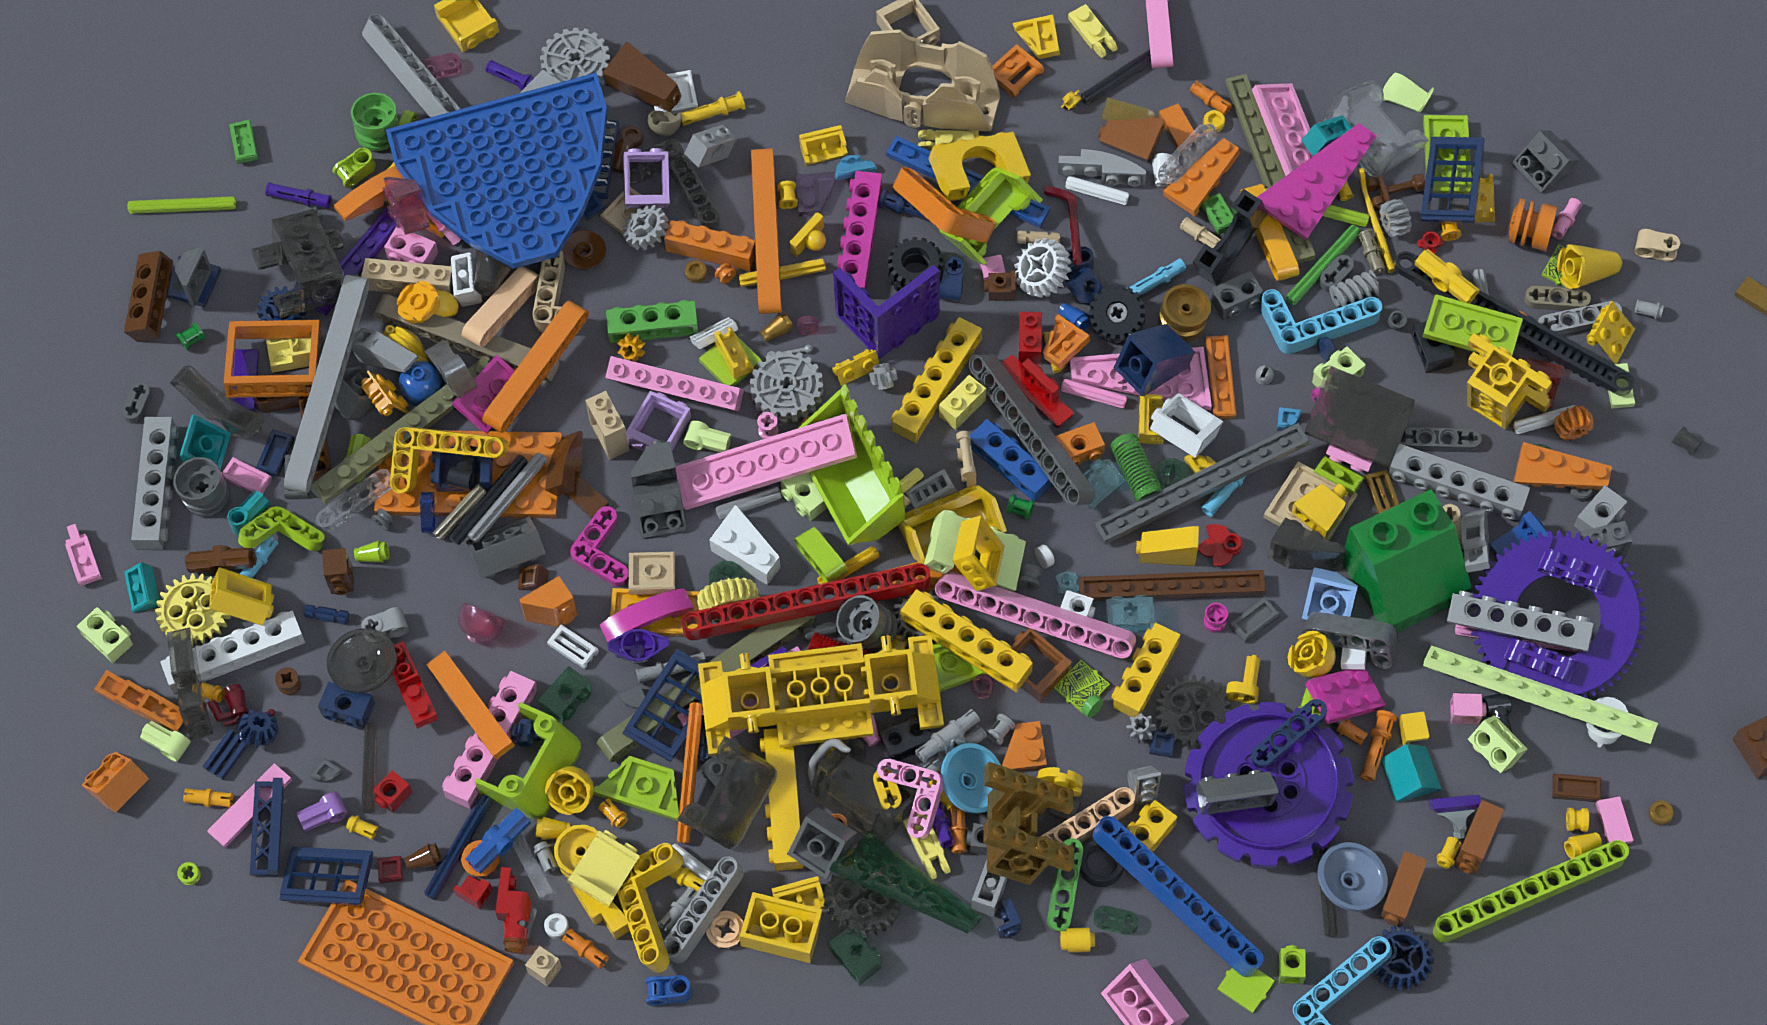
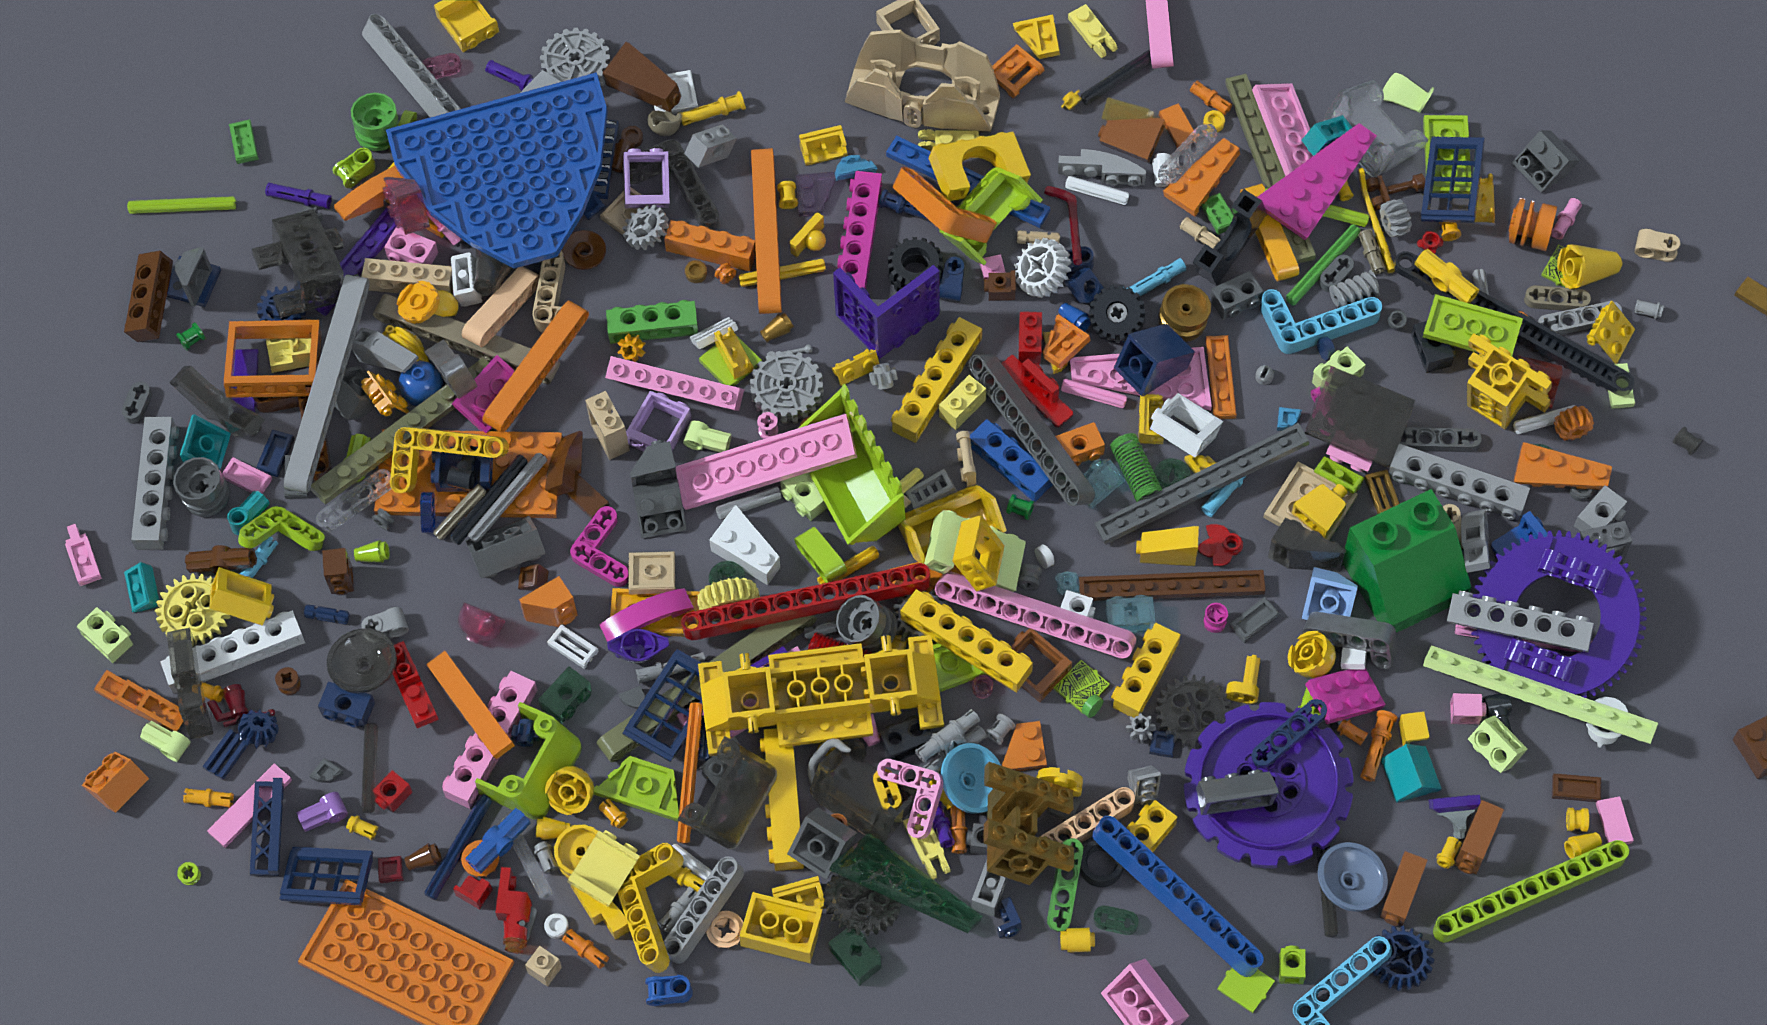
clear pink tile [797,316,819,335] -> none
pearl gold tile [1648,800,1674,826] -> none

